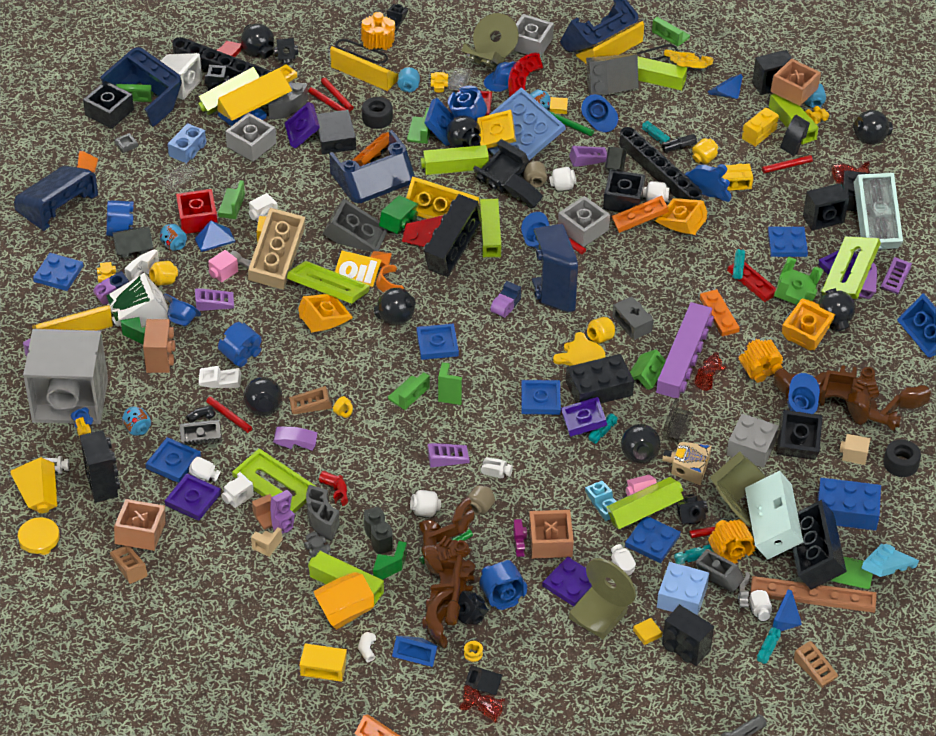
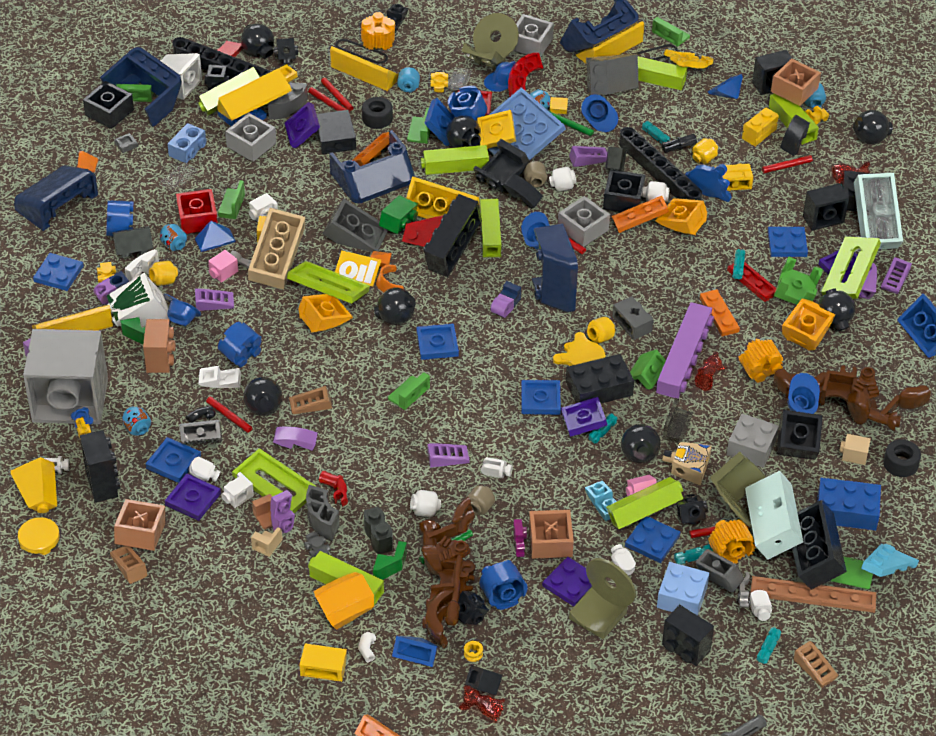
yellow tile [333,396,353,418] -> none
bright green panel [438,362,462,405] -> none
yellow tile [633,618,663,645] -> none
blue slope [773,589,802,631] -> none

